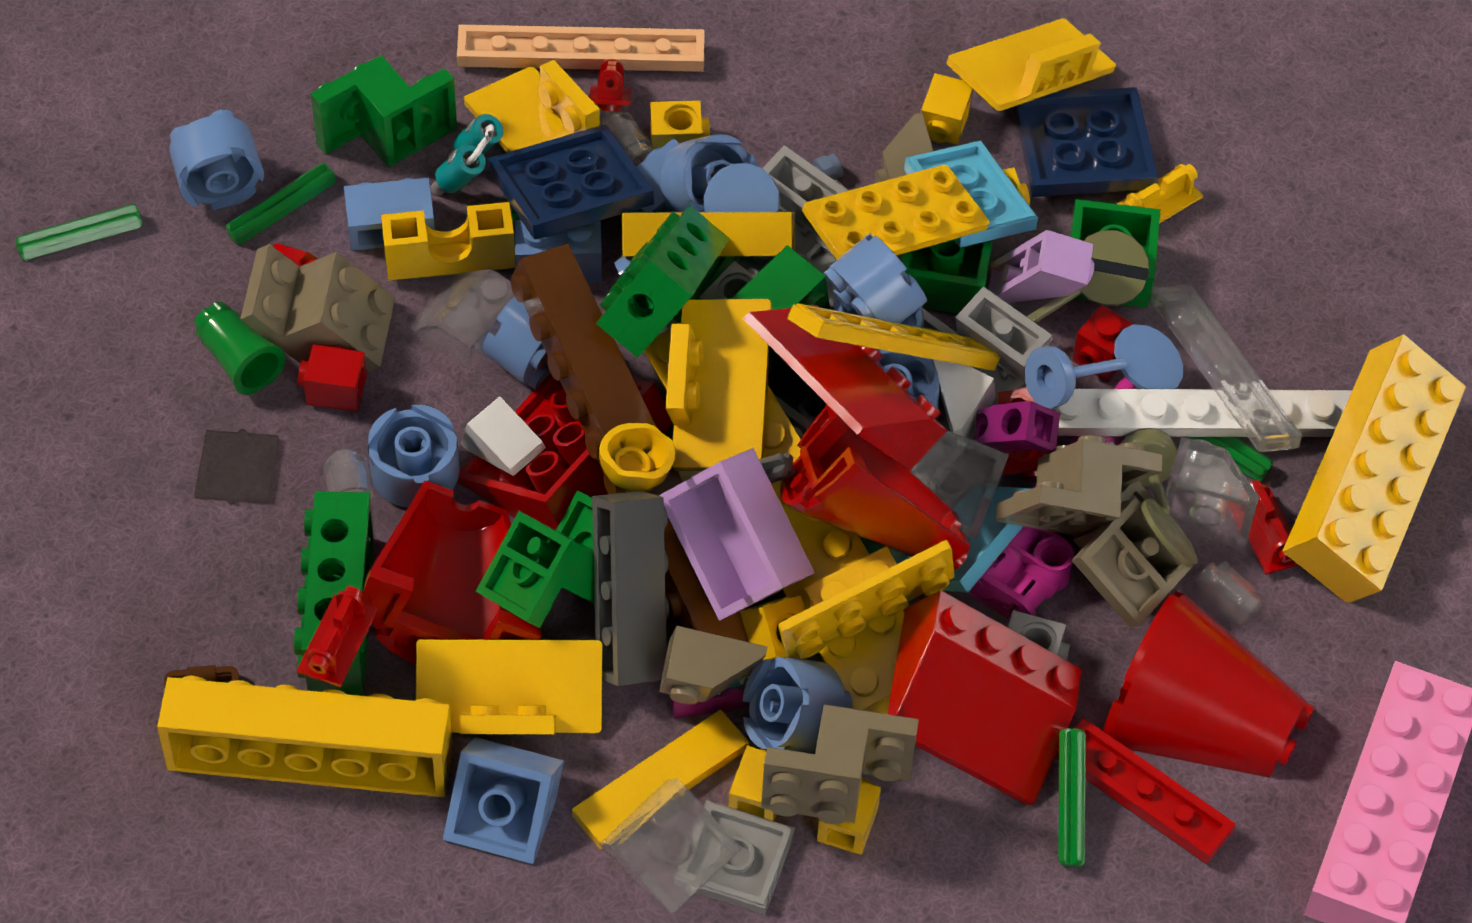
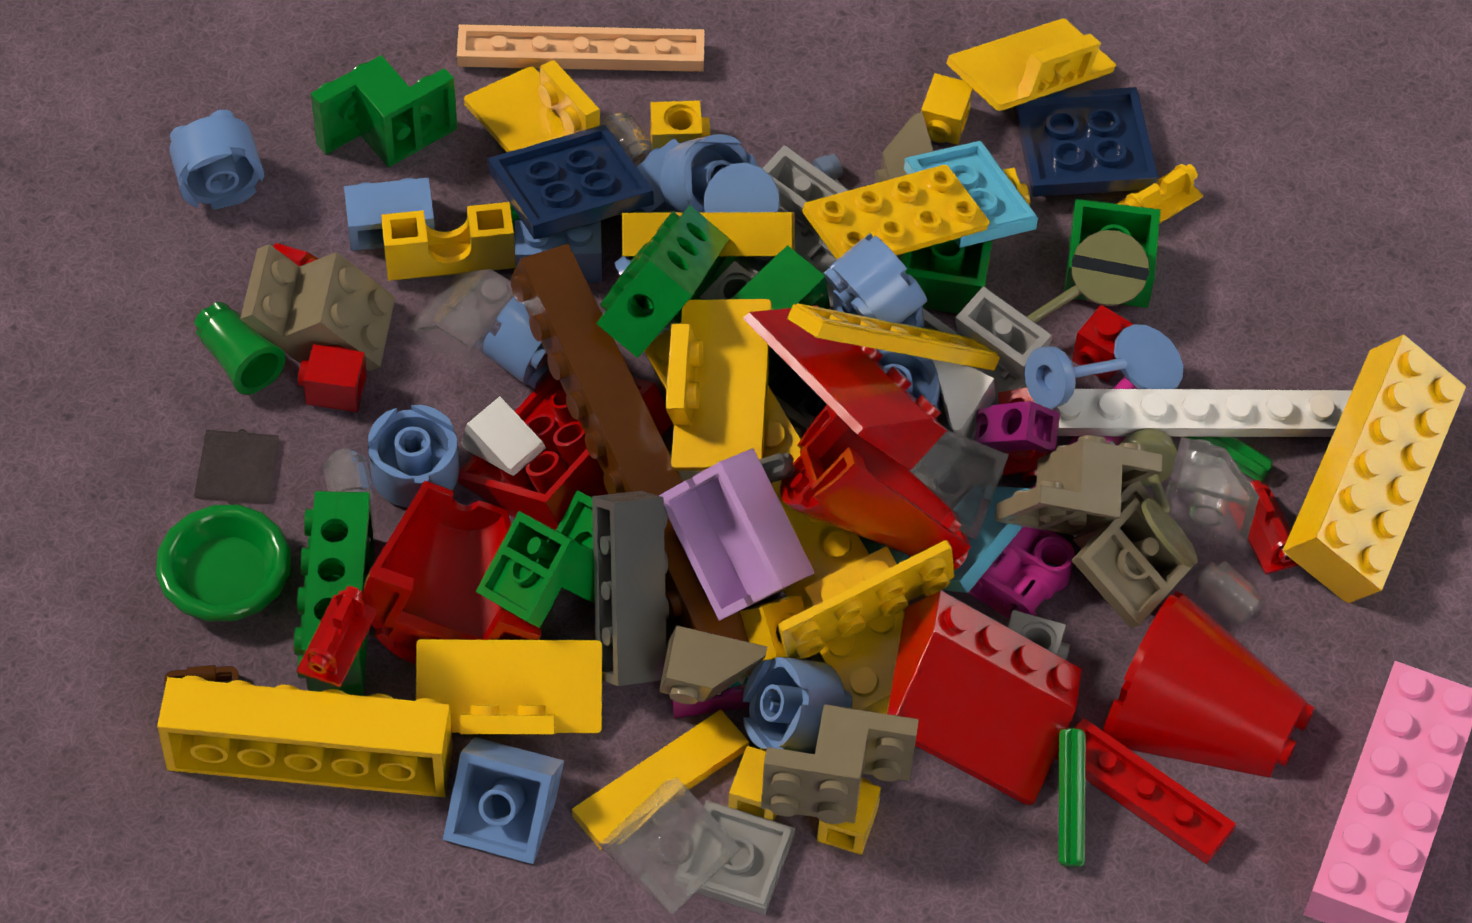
green axle [16,204,142,260] -> none
green axle [226,163,336,245] -> none
teal piece [431,114,503,196] -> none
red hinge [589,59,632,111] -> none
yellow helmet [599,423,675,492] -> none
lavender slope [986,230,1094,304] -> none
clear tile [1150,284,1302,452] -> none
none -> green piece [156,505,291,622]

